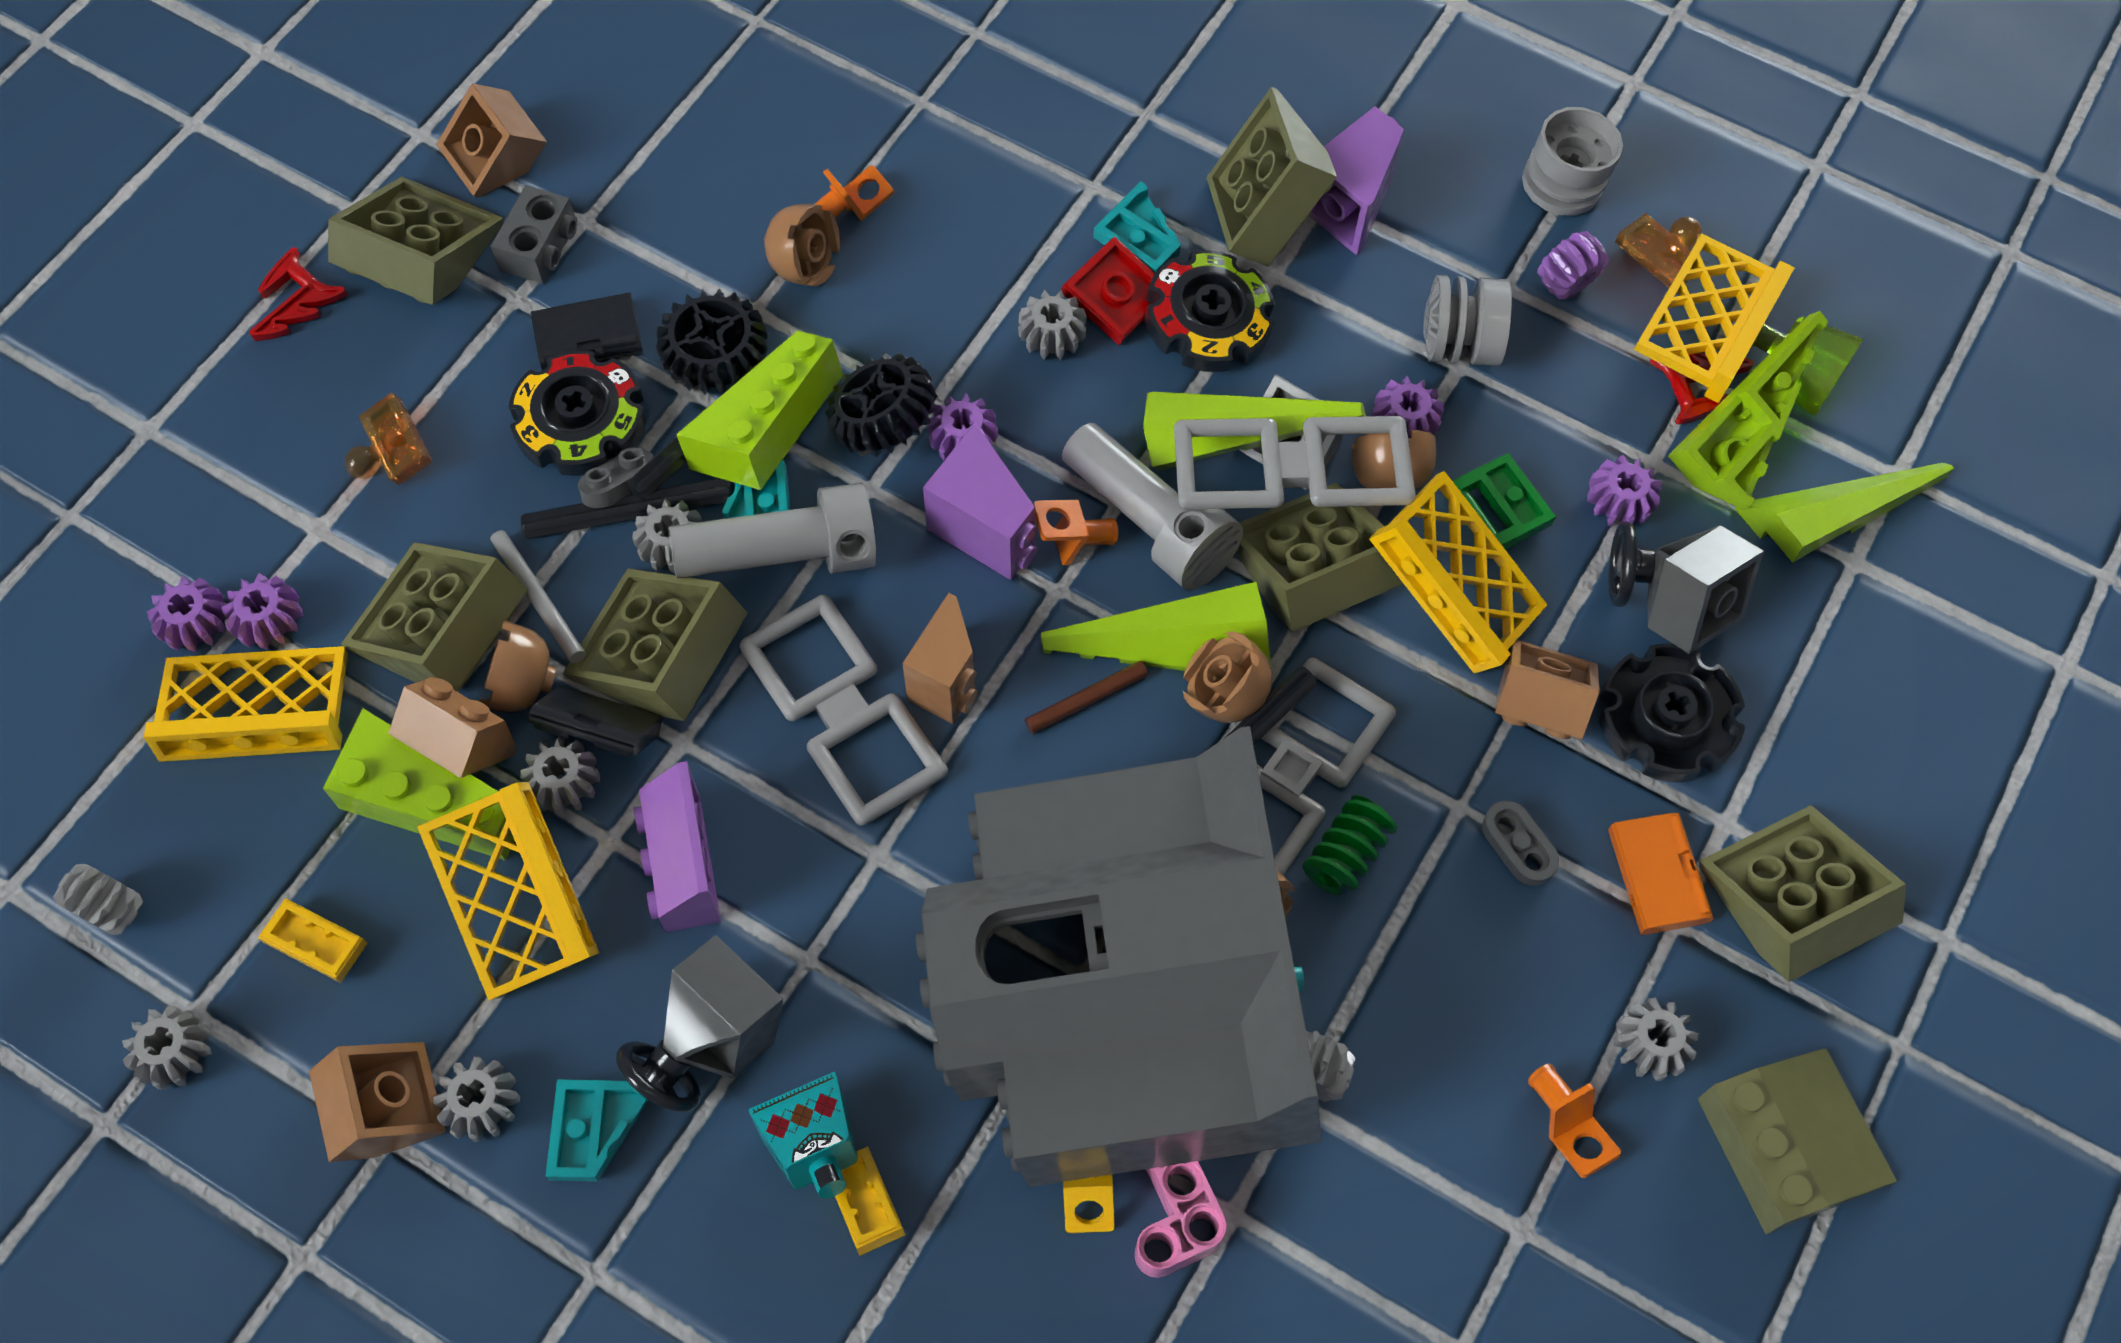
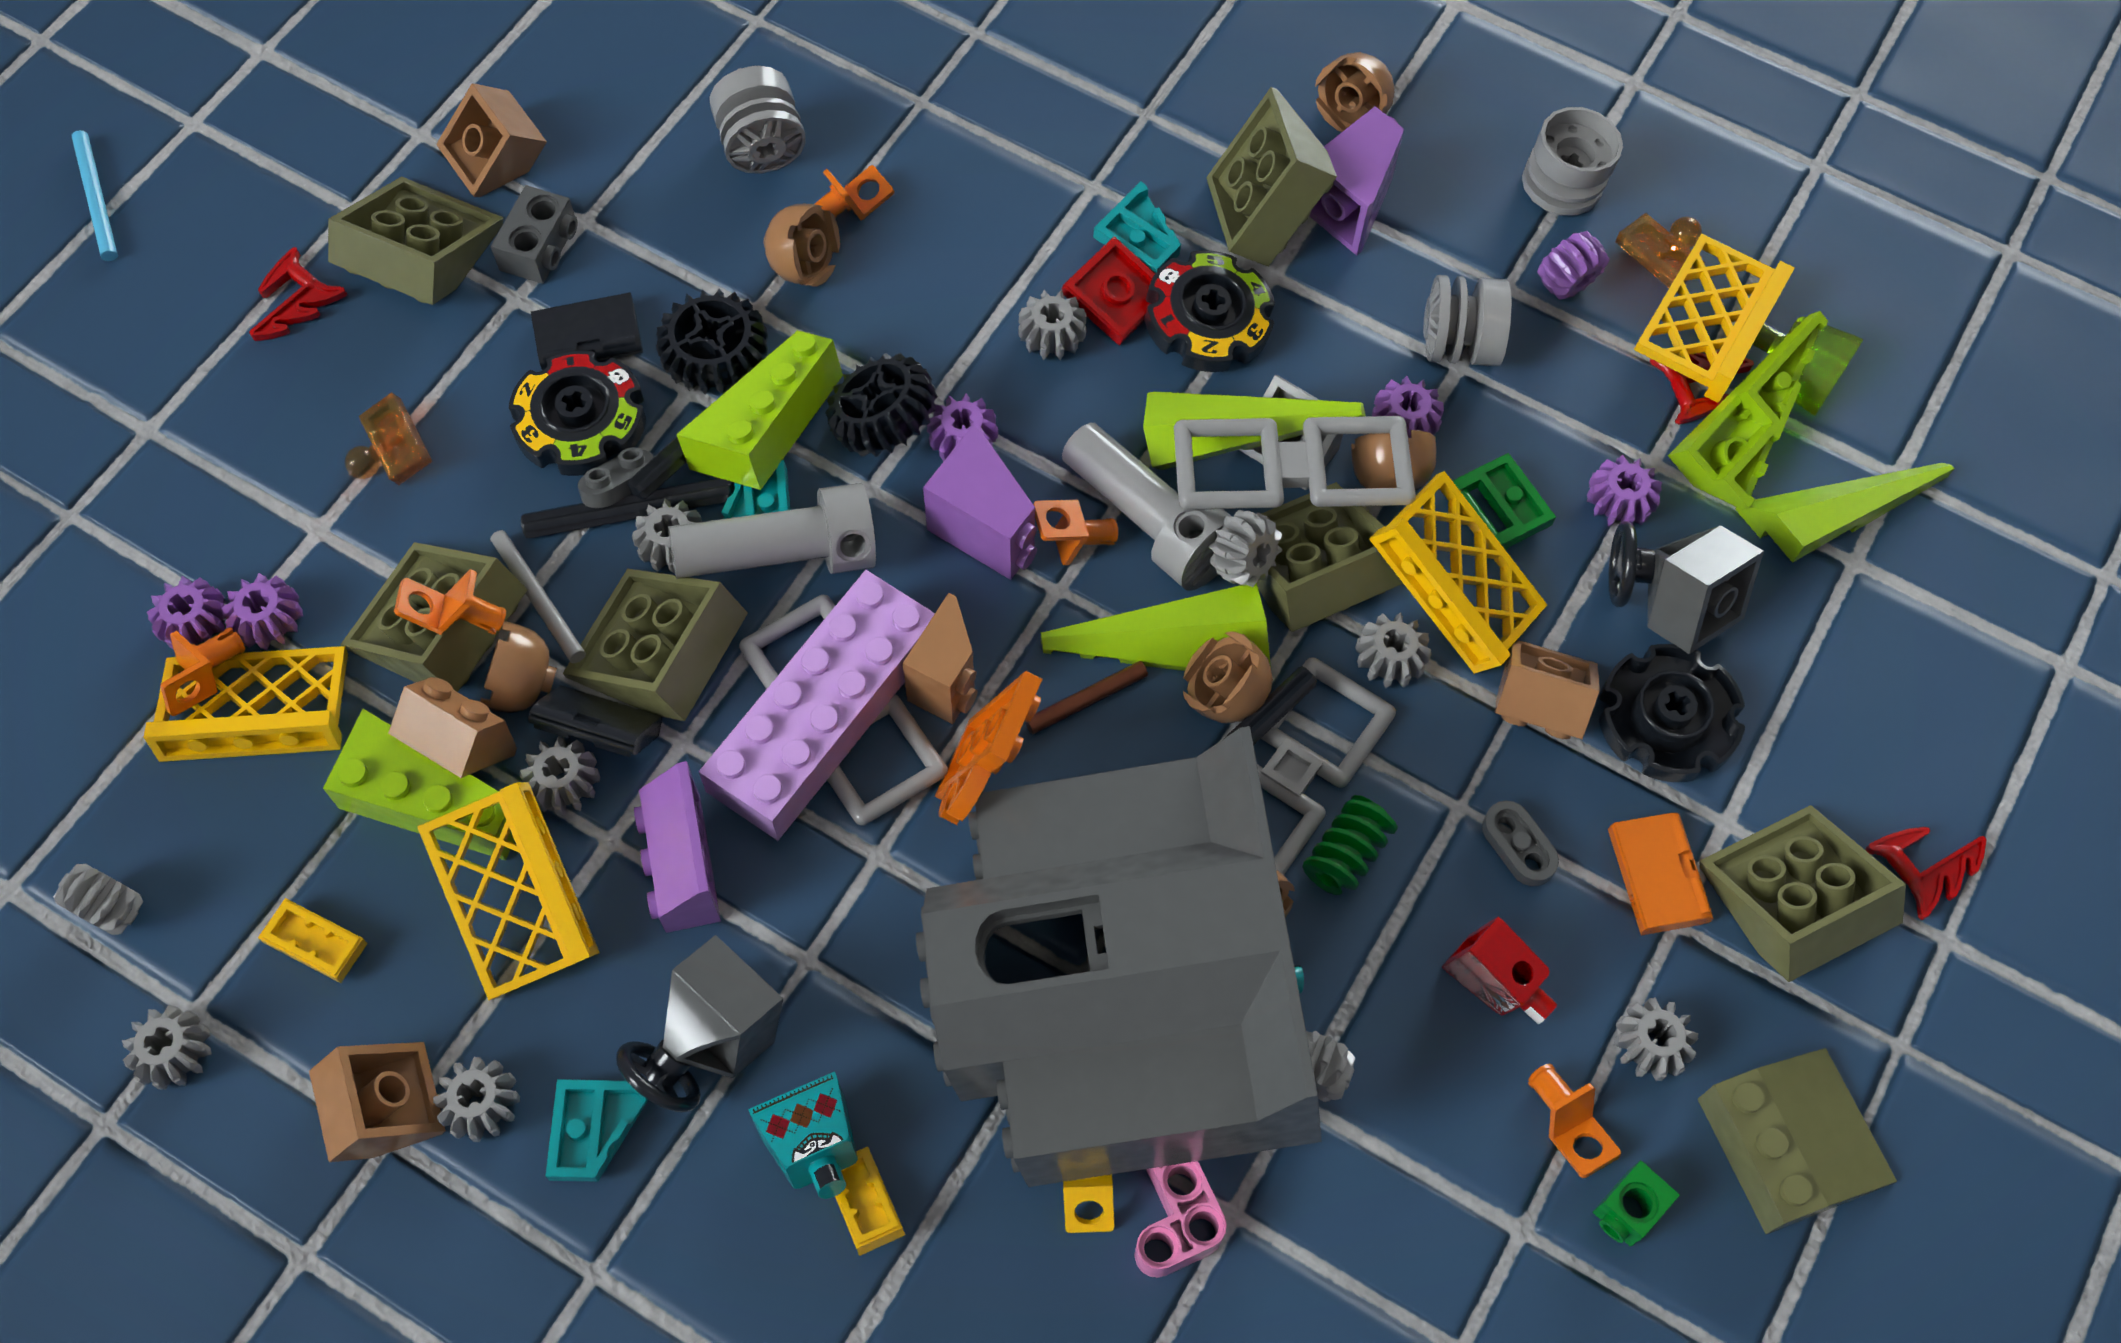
none -> medium azure bar [72,130,118,261]
none -> orange bracket [160,627,245,716]
none -> orange bracket [394,569,506,635]
none -> lavender brick [699,570,935,841]
none -> light grey wheel [709,66,806,174]
none -> orange plate [934,671,1042,825]
none -> light grey gear [1209,510,1282,587]
none -> medium nougat cylinder [1315,52,1395,132]
none -> light grey gear [1355,612,1431,688]
none -> red torso [1442,916,1557,1024]
none -> green brick [1593,1160,1680,1247]
none -> red piece [1865,827,1987,920]

